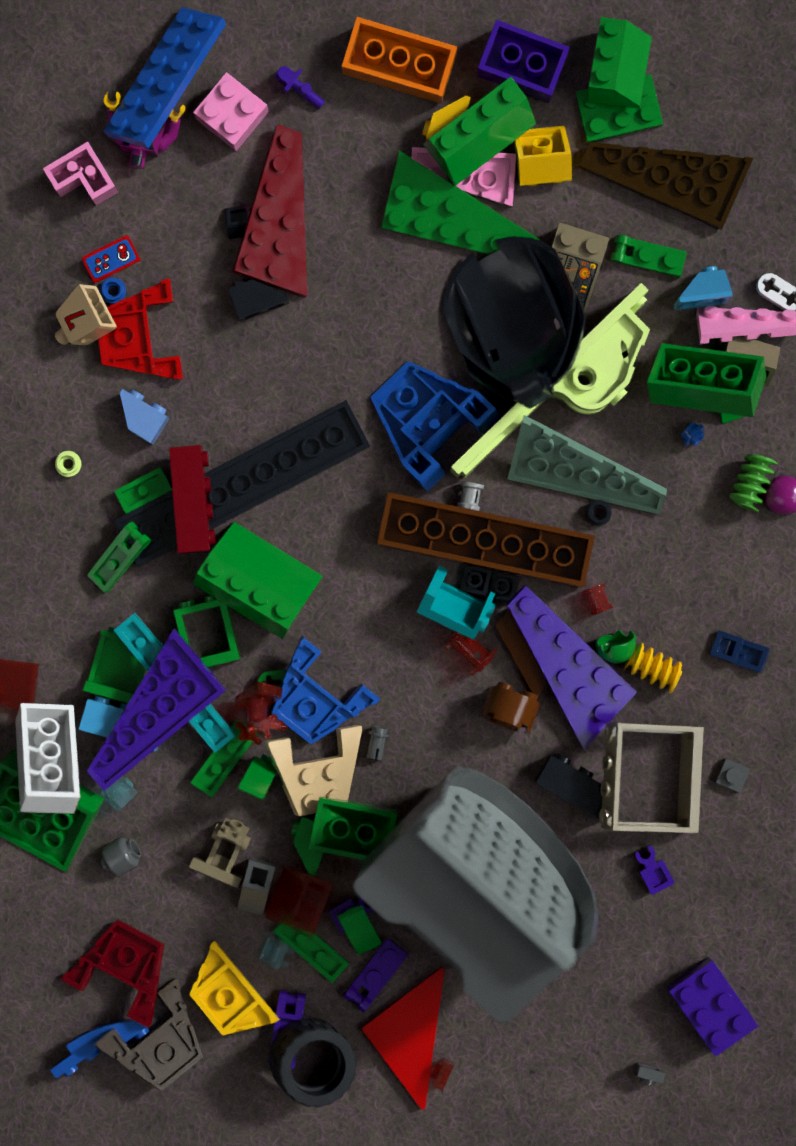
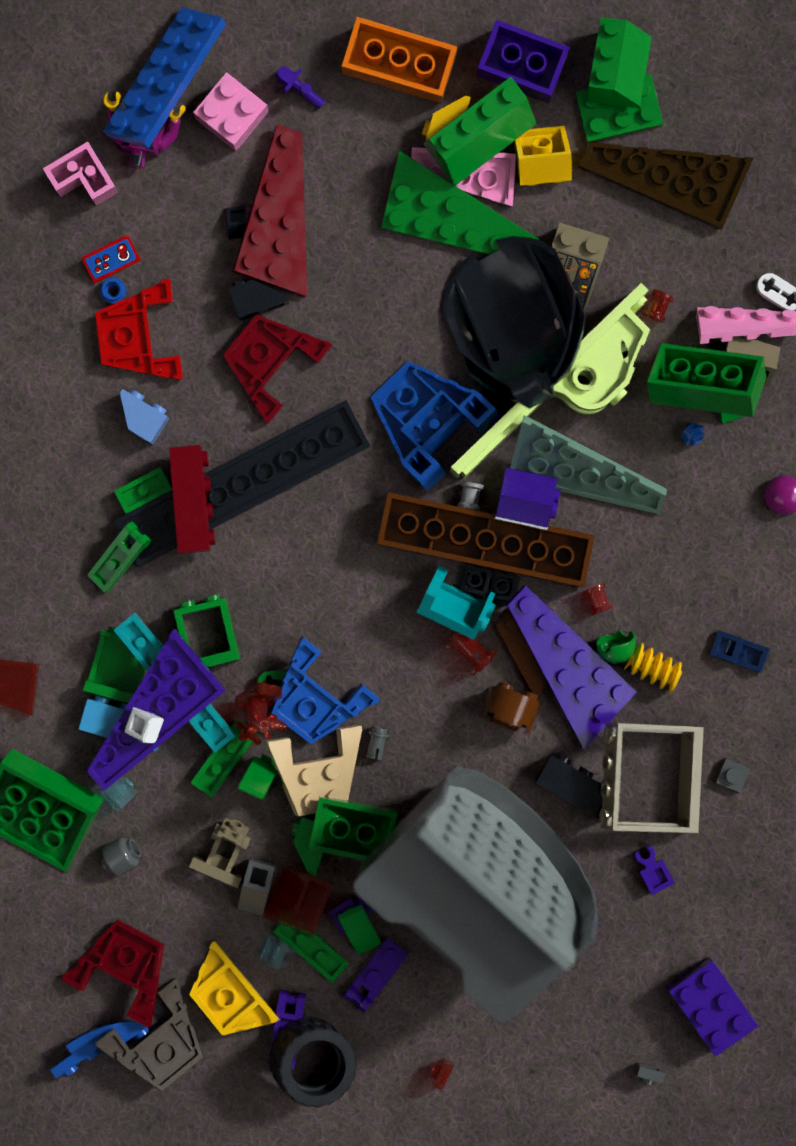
white brick [15,703,80,813] -> none
tan torso [55,284,117,345] -> none
yellowish green plate [55,451,82,477] -> none
green slope [193,522,323,639] -> none
red tile [361,966,445,1110] -> none
black plate [585,500,611,526] -> none
green plate [610,235,687,278] -> none
dark azure slope [673,266,733,310] -> none
bright green piece [729,454,778,512] -> none
none -> white slope [124,707,164,743]
none -> dark red wing [223,315,333,424]
none -> dark purple piece [495,468,560,530]
none -> clear red bush [642,289,674,323]

